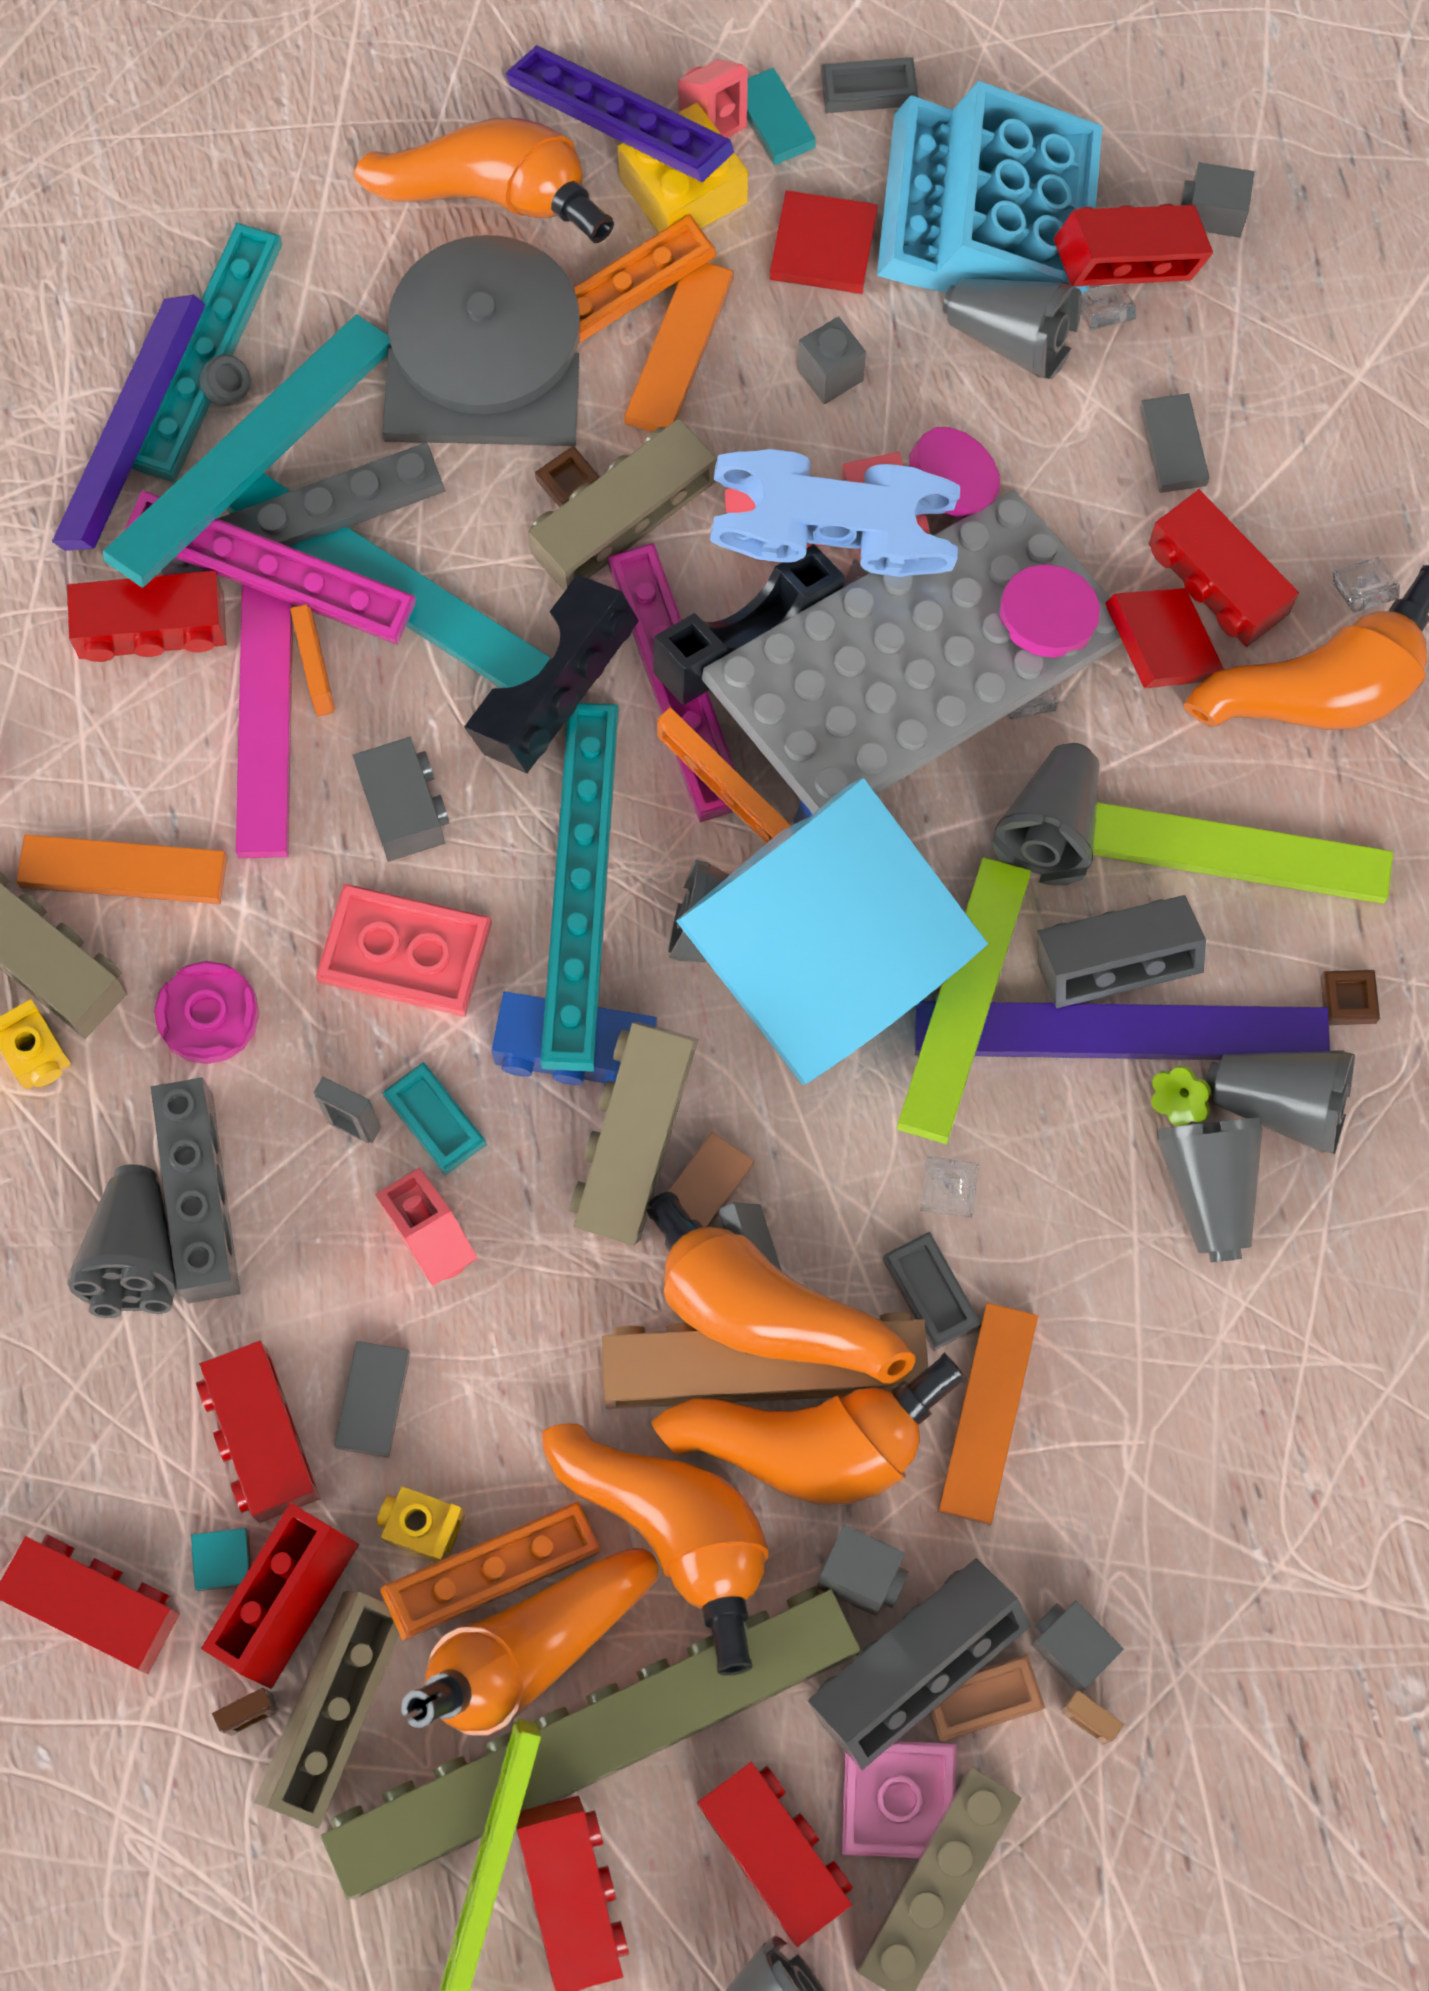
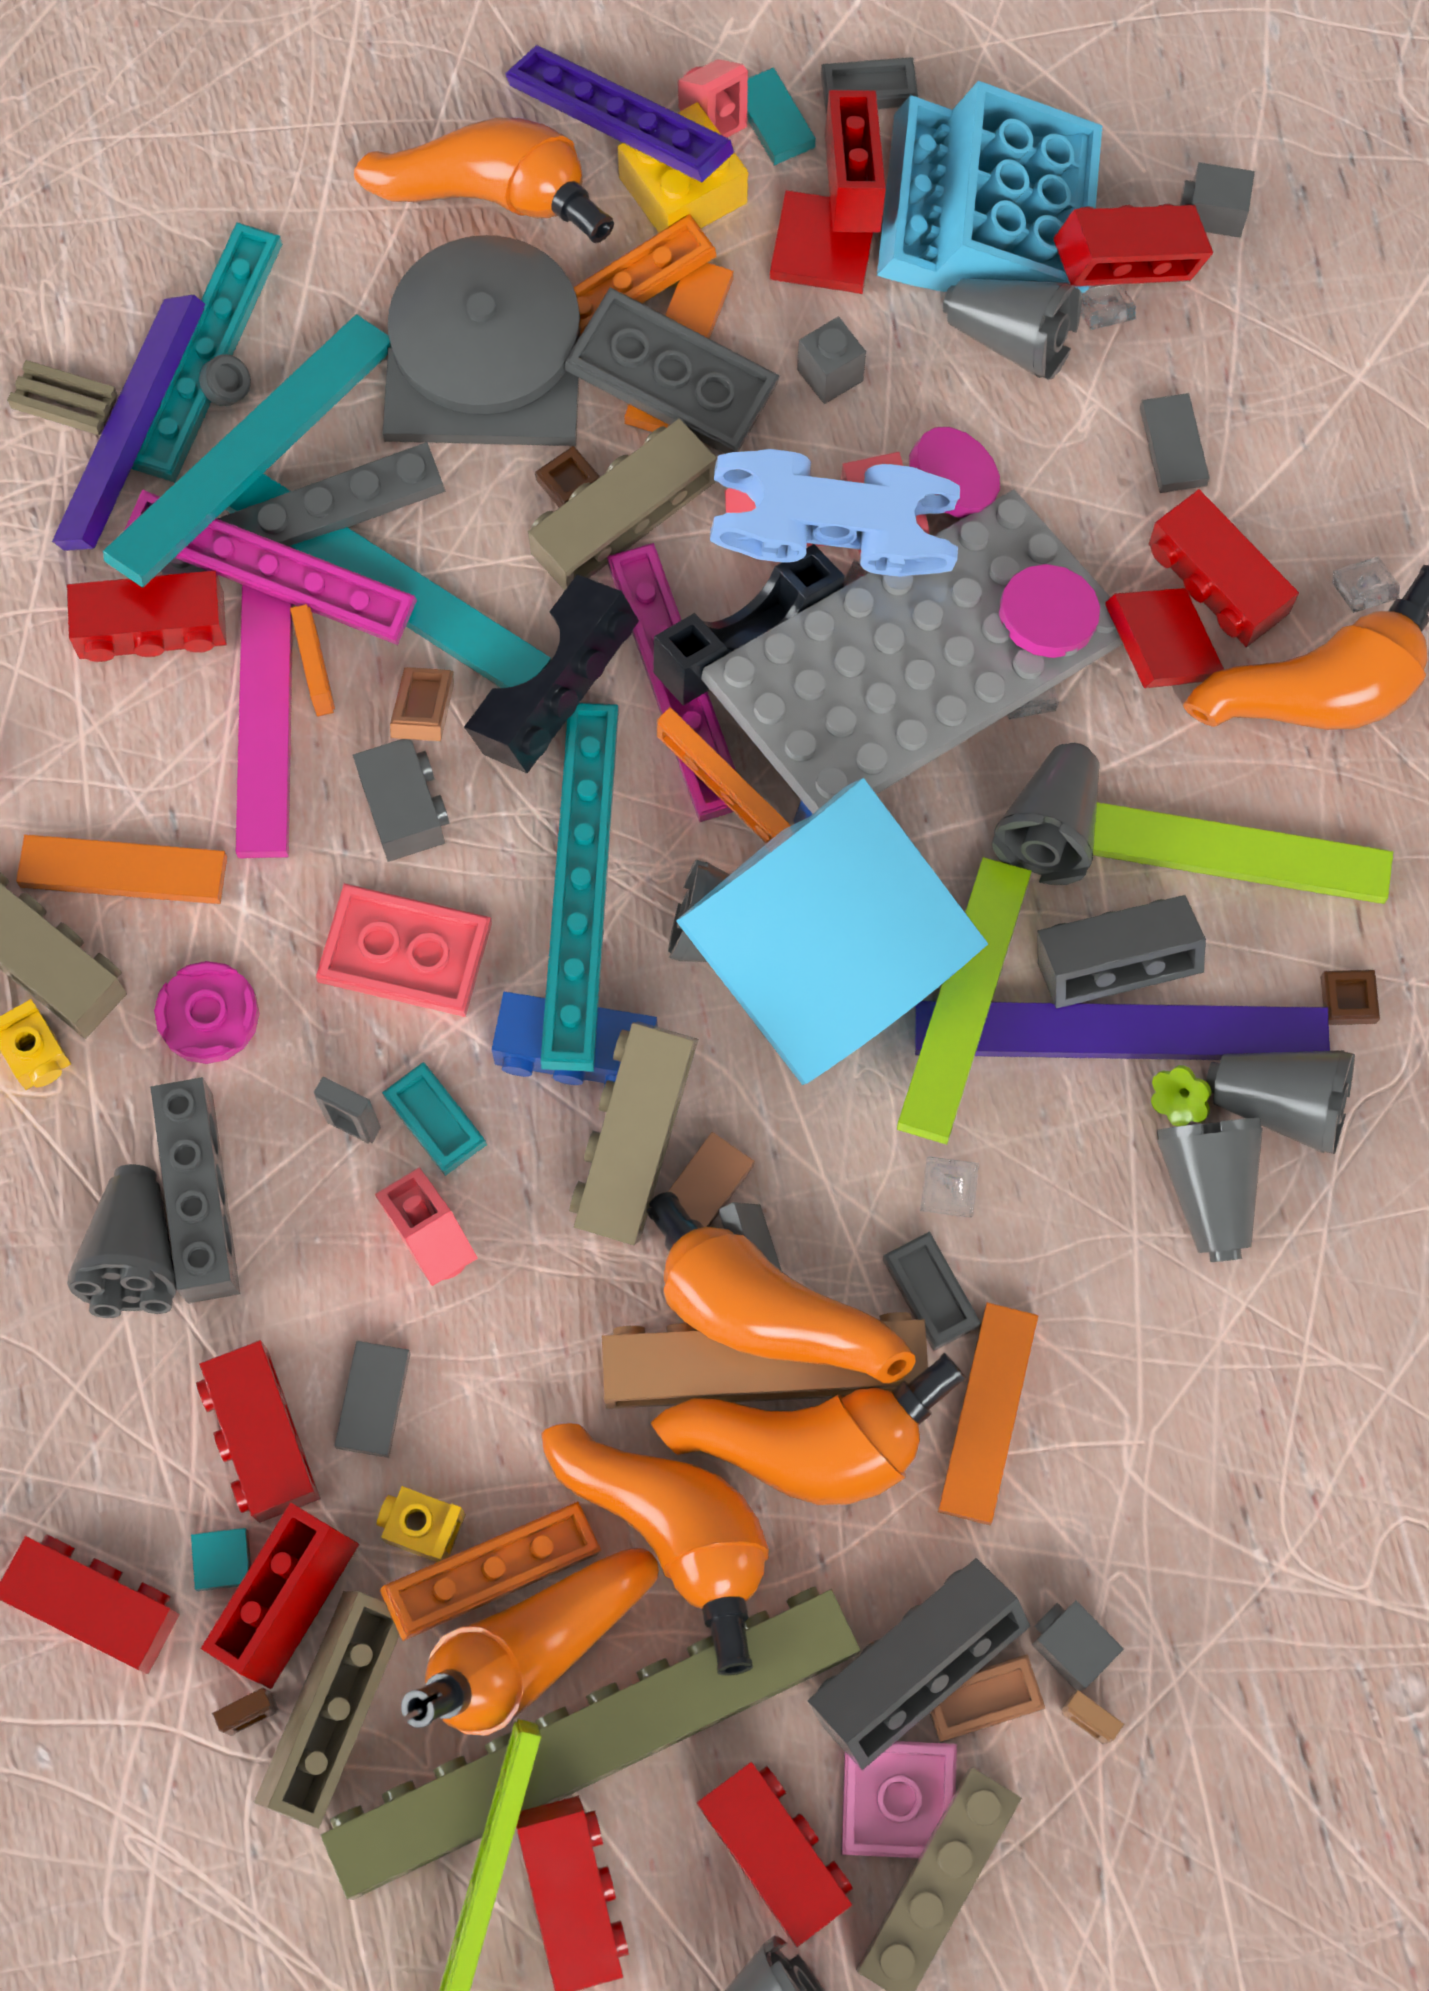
dark grey brick [816,1524,909,1616] -> none
none -> dark tan tile [7,360,118,436]
none -> nougat tile [390,667,454,741]
none -> dark grey tile [564,287,780,454]
none -> red brick [825,90,886,233]

